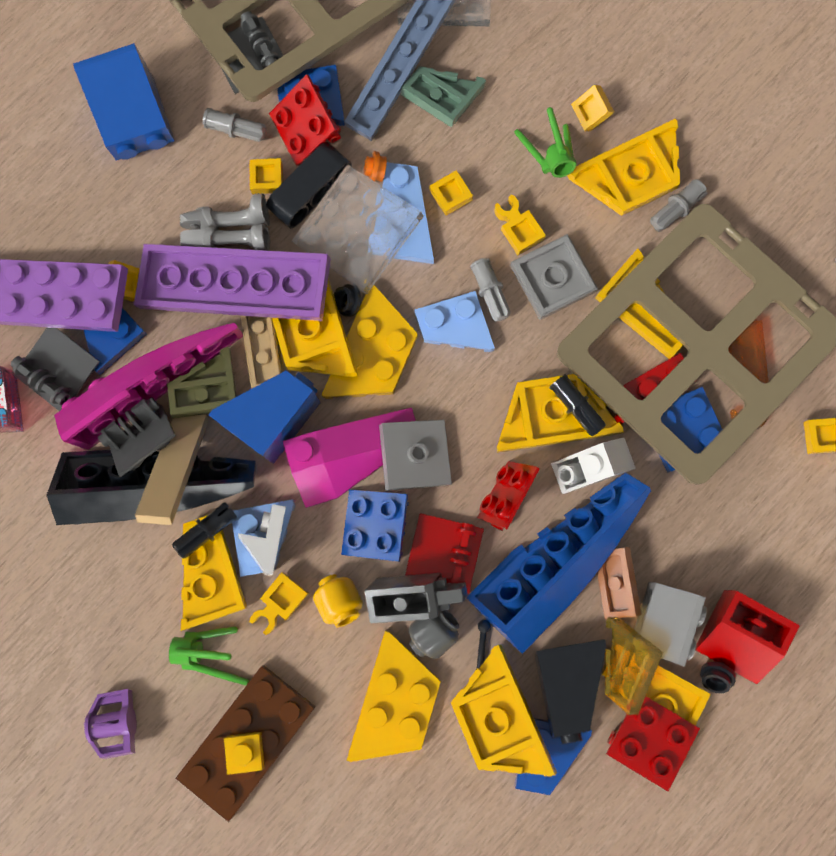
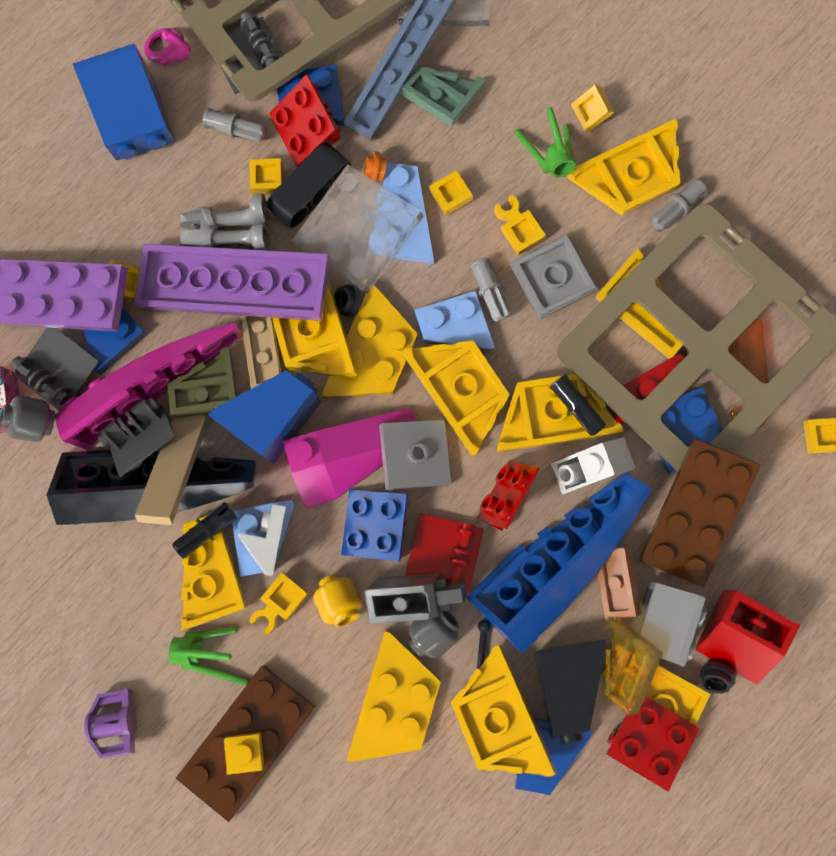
none -> dark grey head [0,396,55,442]
none -> dark pink piece [144,28,191,67]
none -> yellow wing [401,340,510,457]
none -> reddish brown plate [639,437,761,587]

